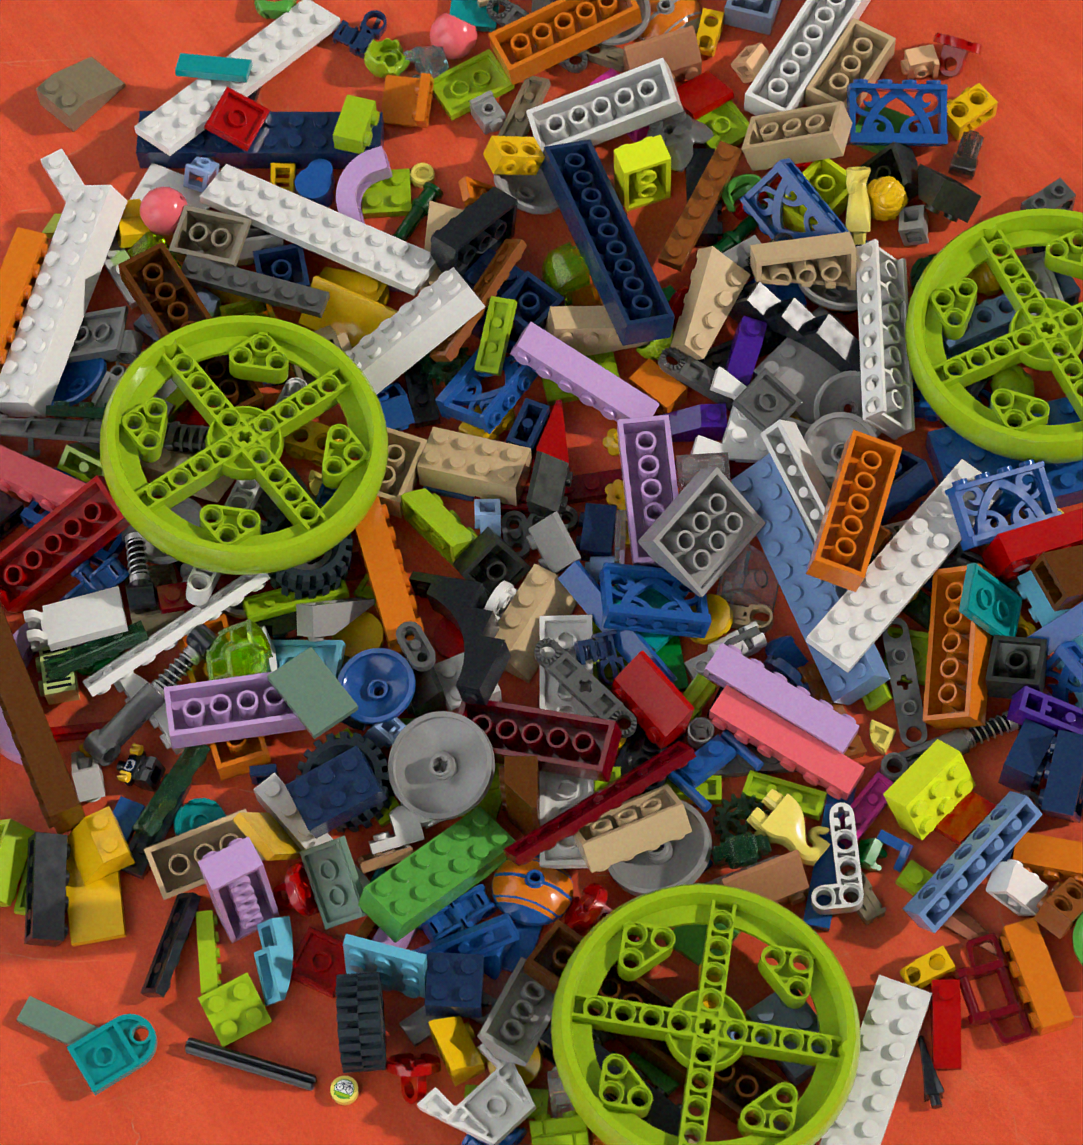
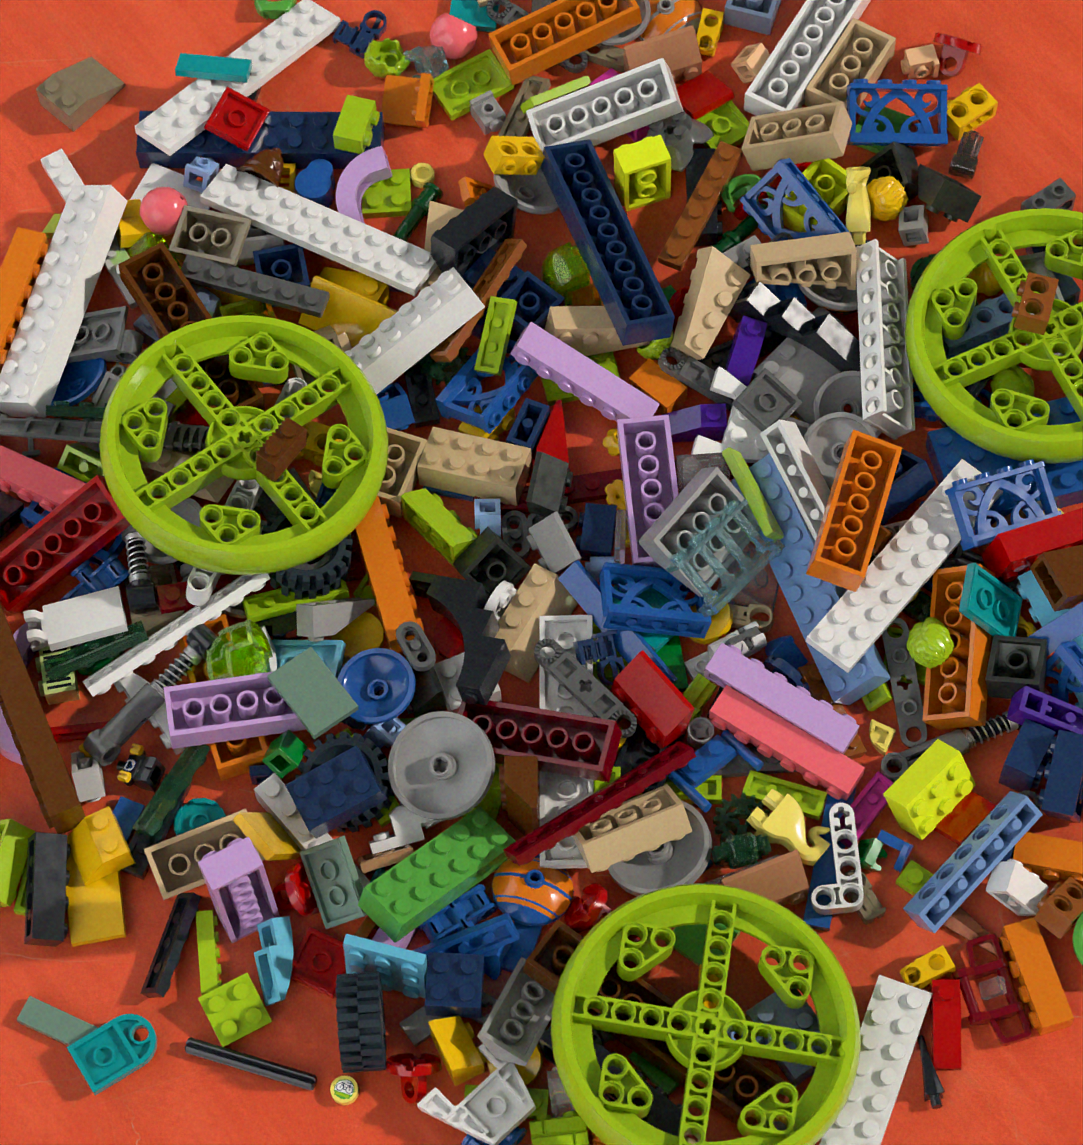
none -> reddish brown piece [236,148,284,187]
none -> reddish brown brick [256,417,307,481]
none -> green brick [262,729,307,778]
none -> lime tile [520,76,591,114]
none -> clear light blue fence [666,499,785,617]
none -> lime tile [722,447,785,542]
none -> lime hair [907,617,954,669]
none -> clear piece [979,976,1007,1000]
none -> dark orange brick [1011,272,1059,335]

